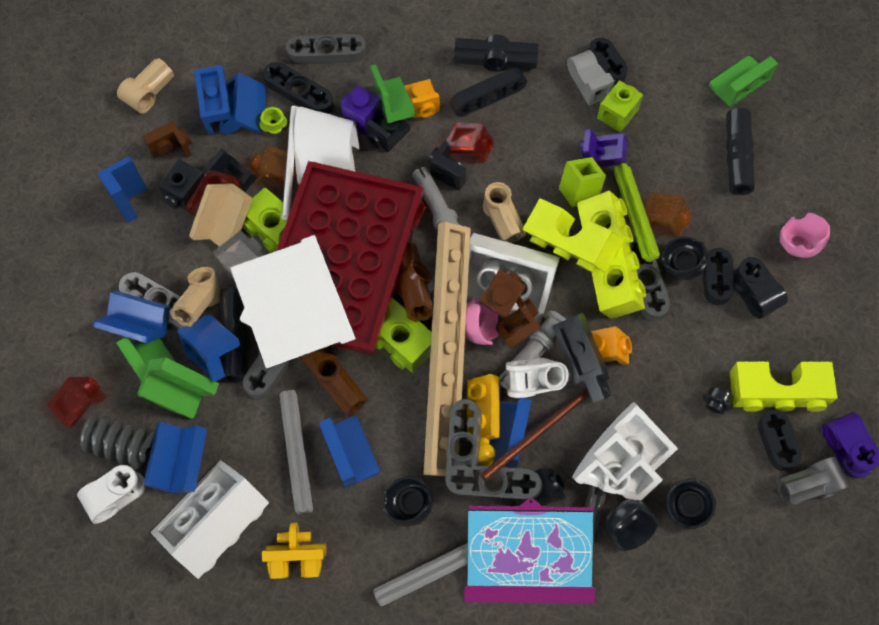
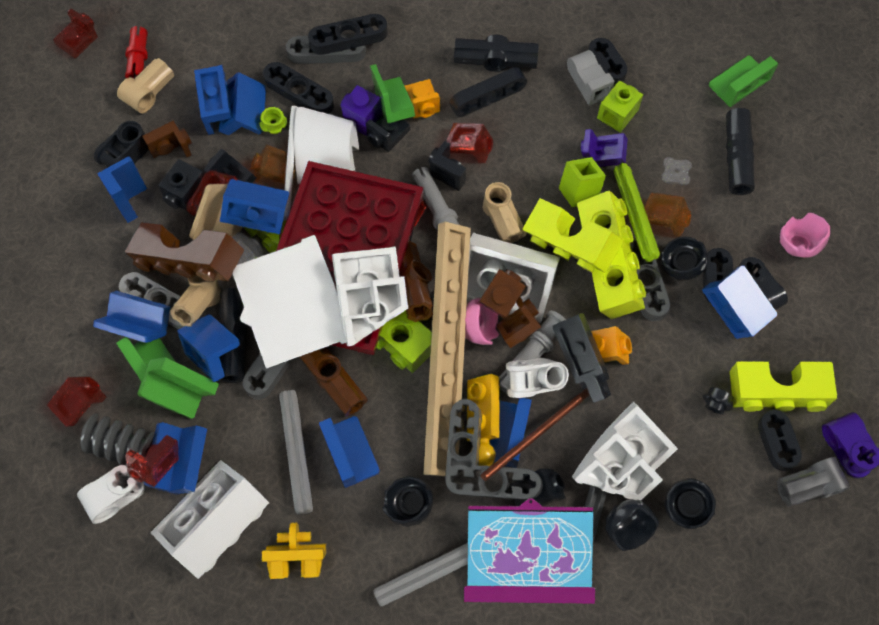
none -> clear red bracket [53,8,98,59]
none -> black piece [94,121,149,167]
none -> red pin [125,26,148,78]
none -> reddish brown arch [125,222,244,282]
none -> clear red bracket [125,435,179,487]
none -> blue panel [220,179,289,234]
none -> black beam [308,14,388,55]
none -> white slope [332,247,408,346]
none -> clear plate [661,157,692,186]
none -> panel [702,266,777,339]

